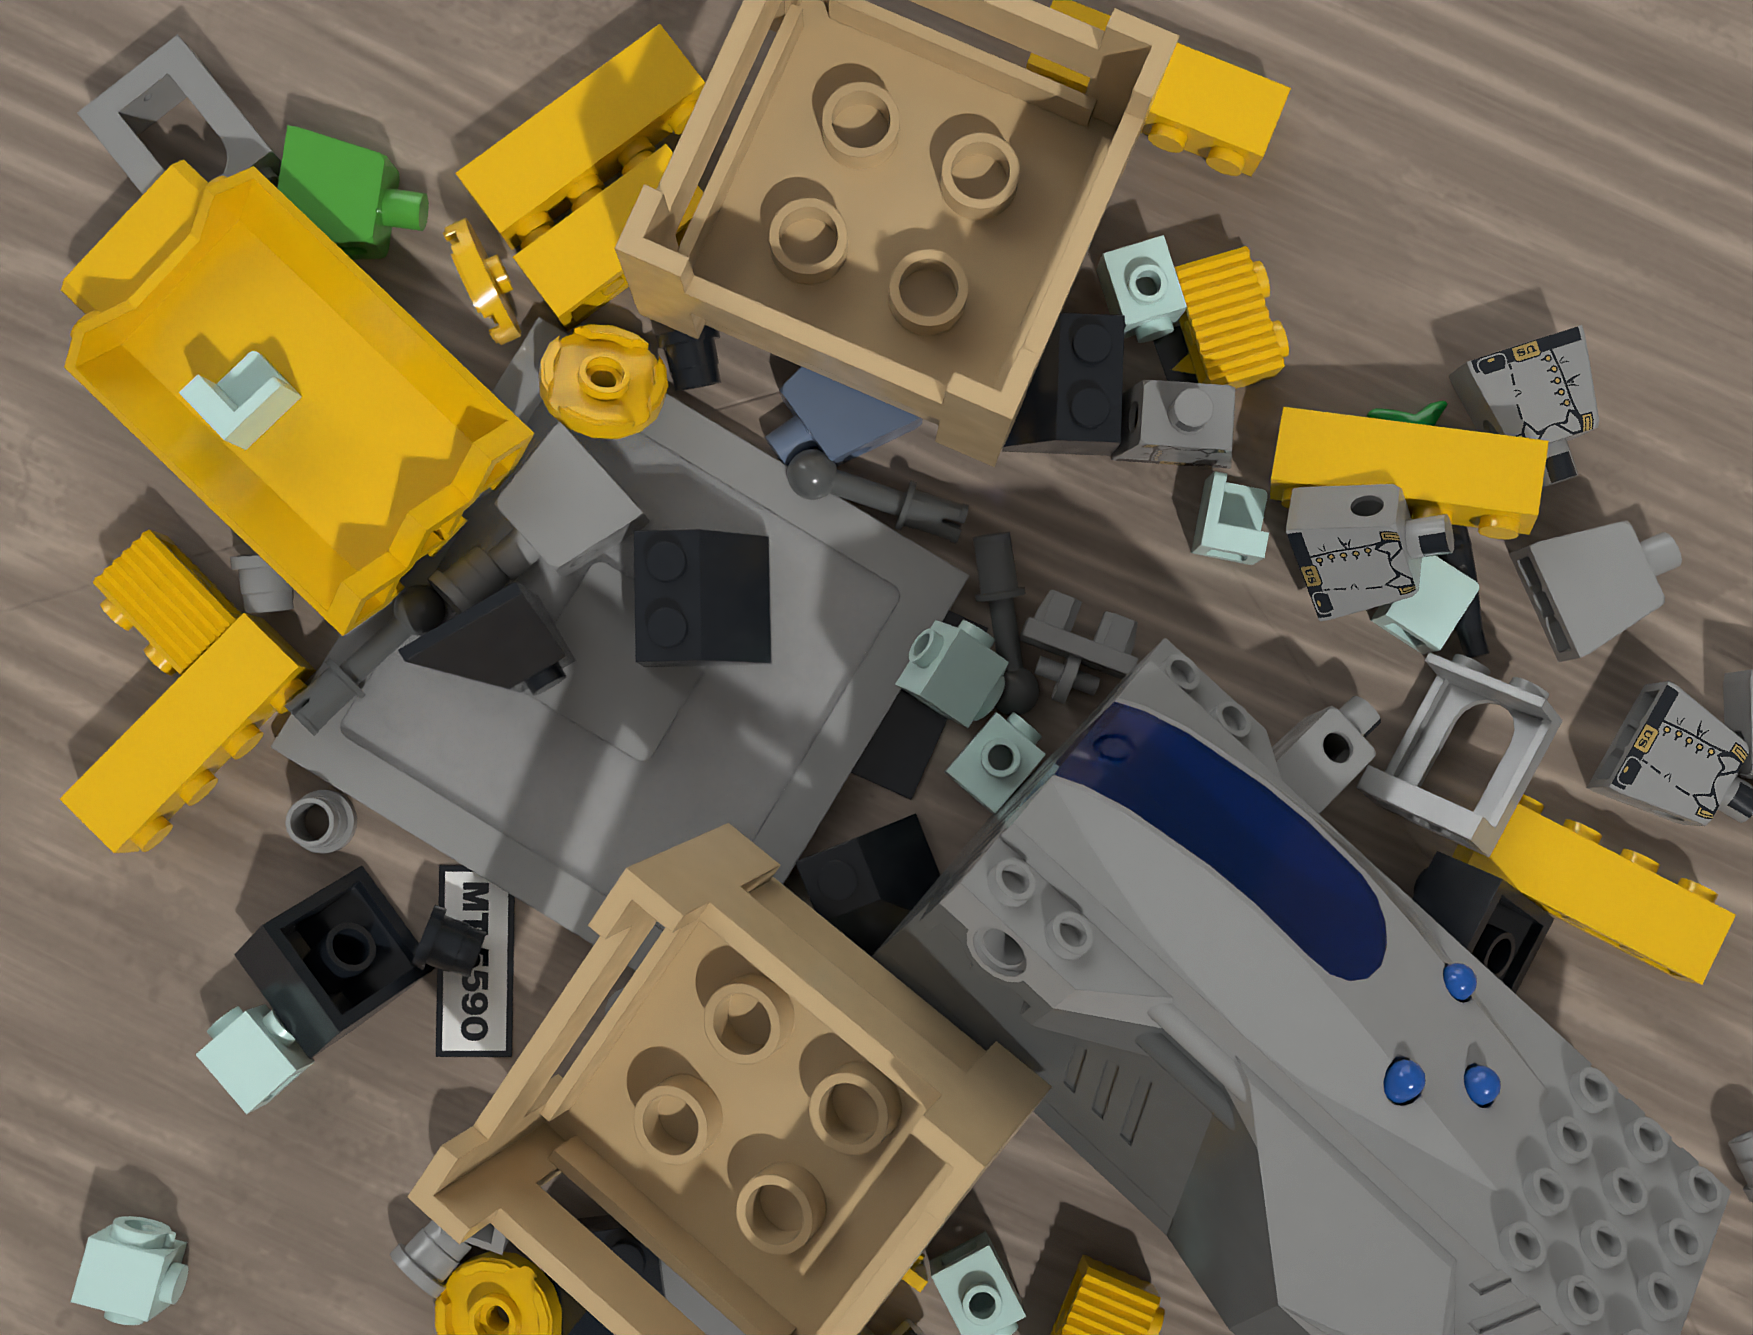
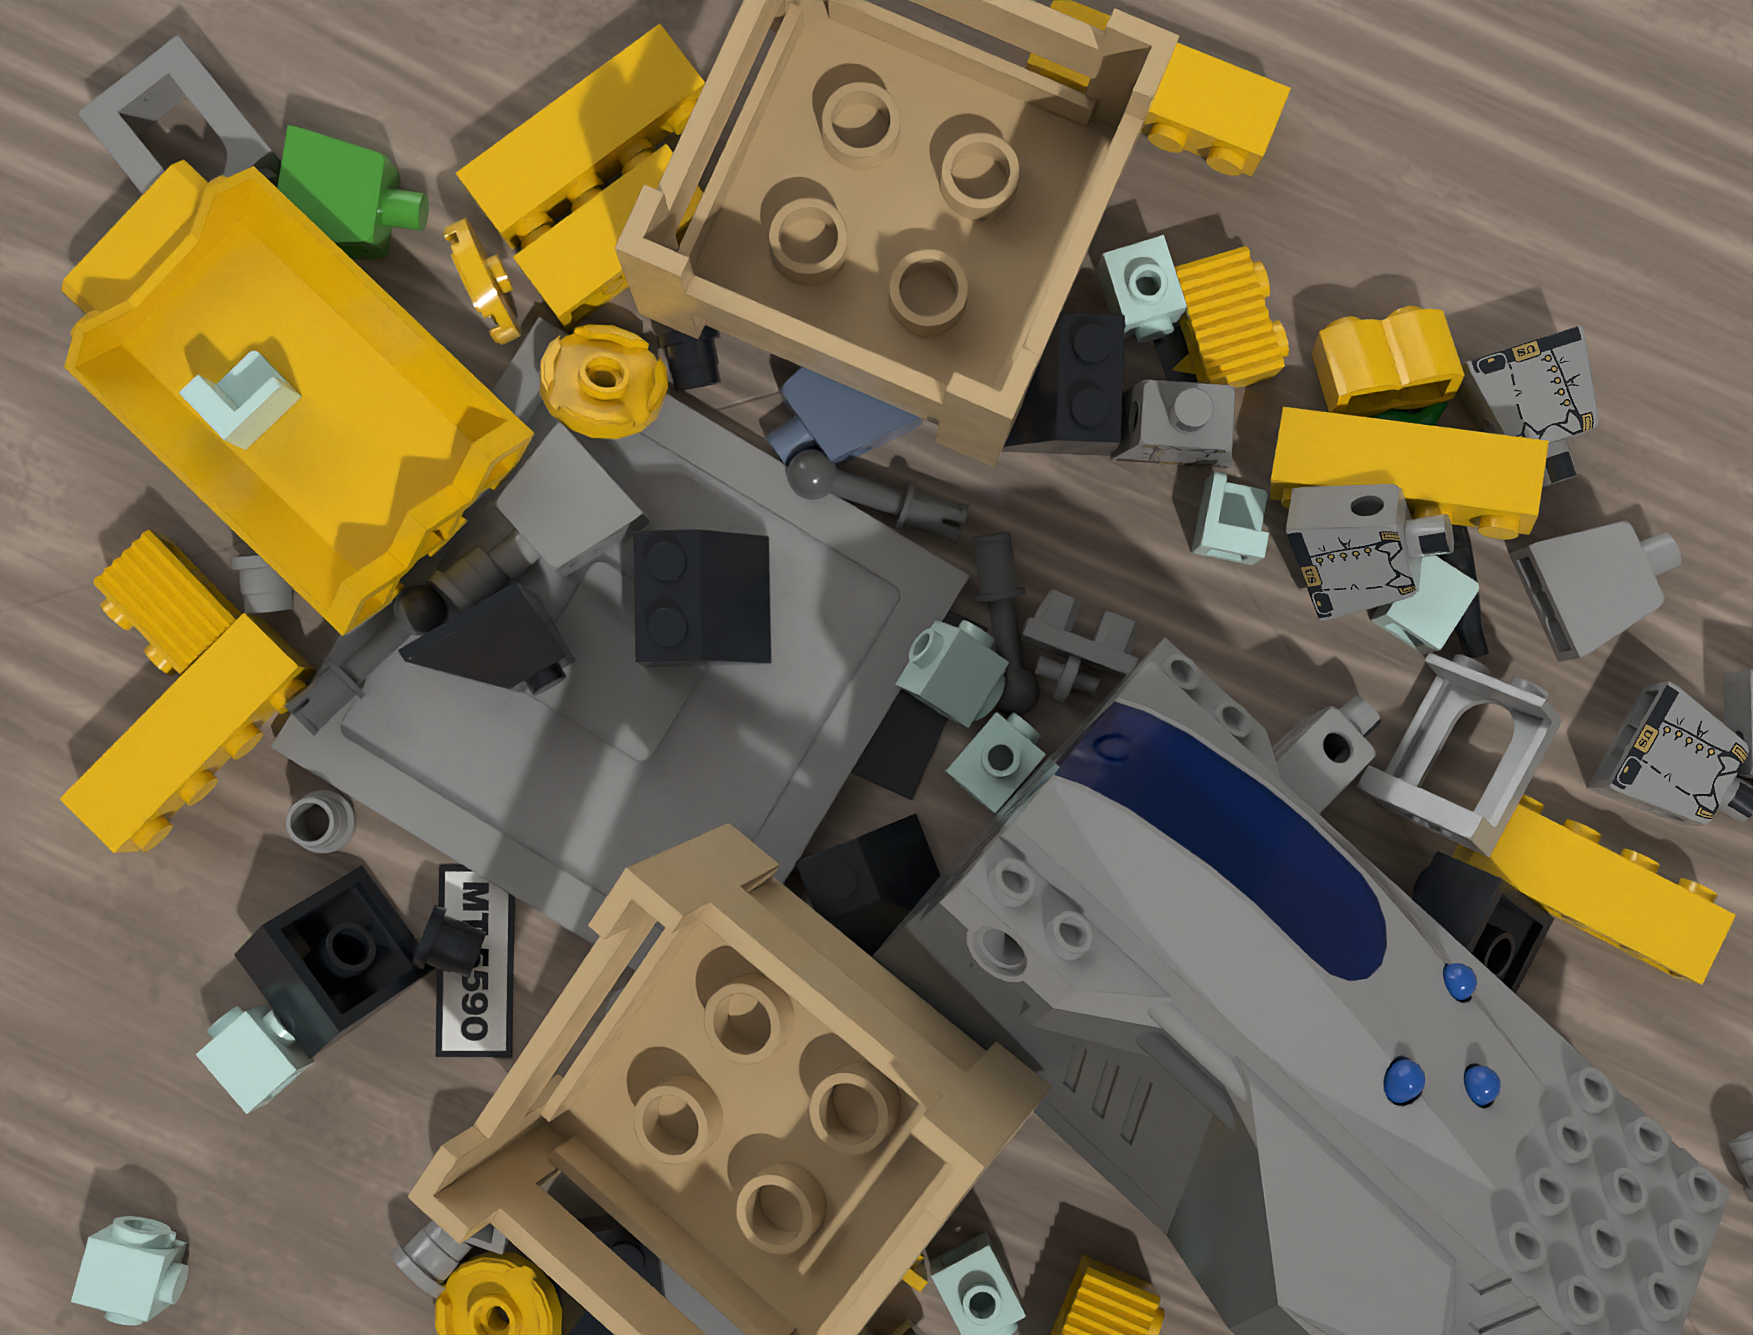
none -> yellow brick [1311,306,1465,417]

